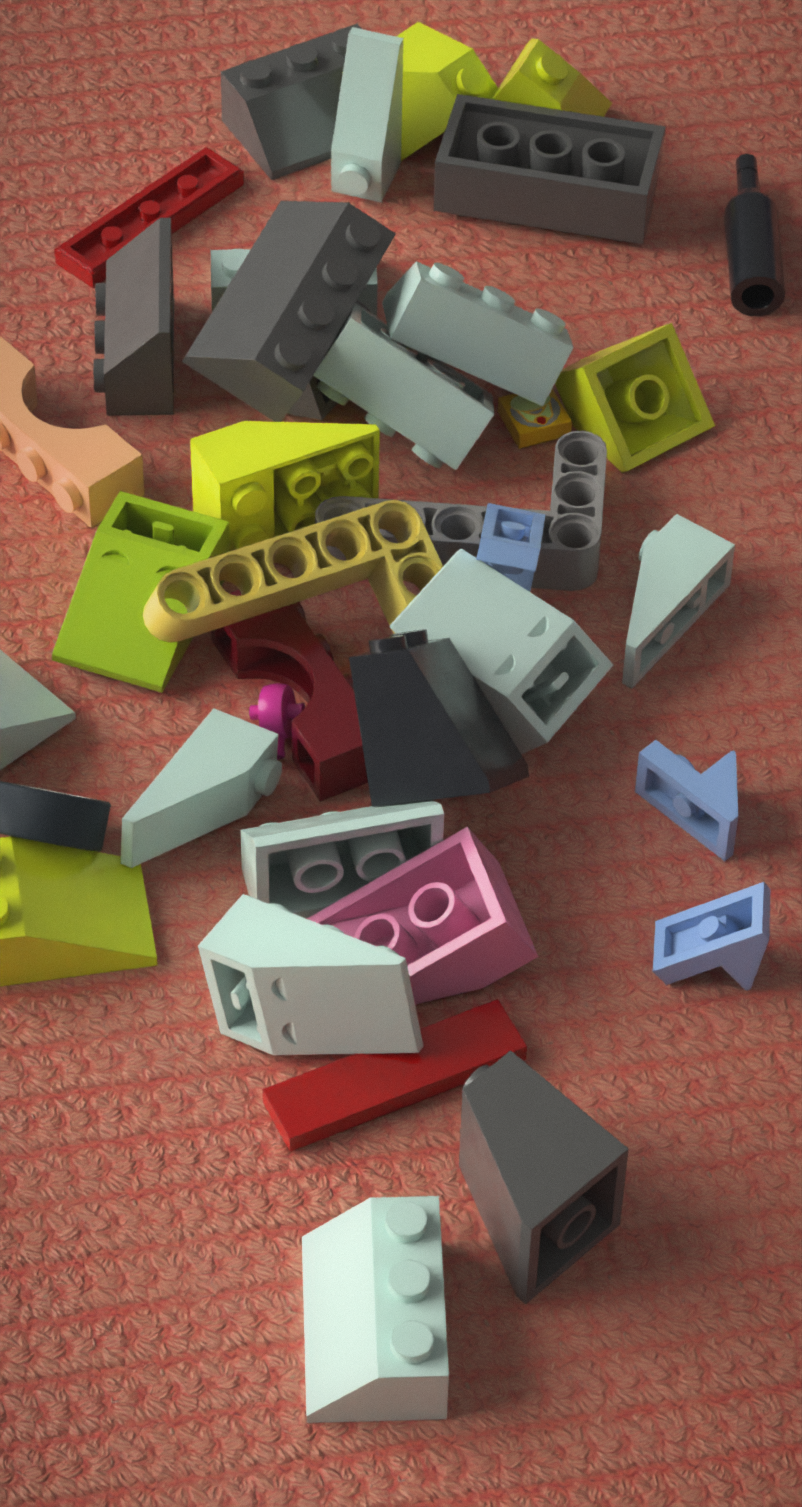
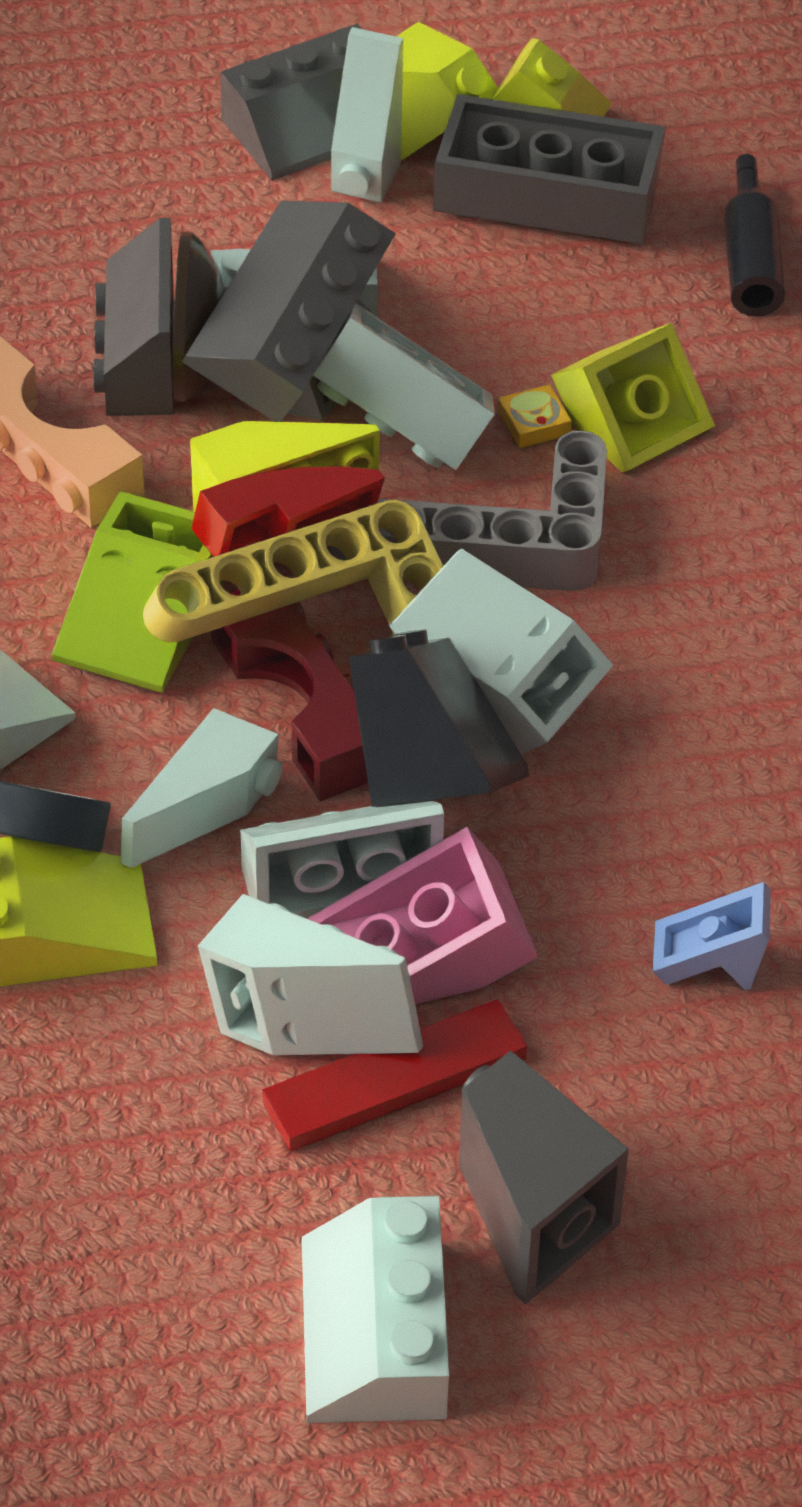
red tile [54,147,244,288] -> none
dark pink piece [249,683,305,760] -> none
light aqua slope [382,261,574,406] -> none
light blue slope [476,503,545,592] -> none
light aqua slope [622,514,735,688] -> none
light blue slope [635,740,739,861] -> none
none -> dark brown dish [173,231,224,402]
none -> red slope [191,466,385,557]

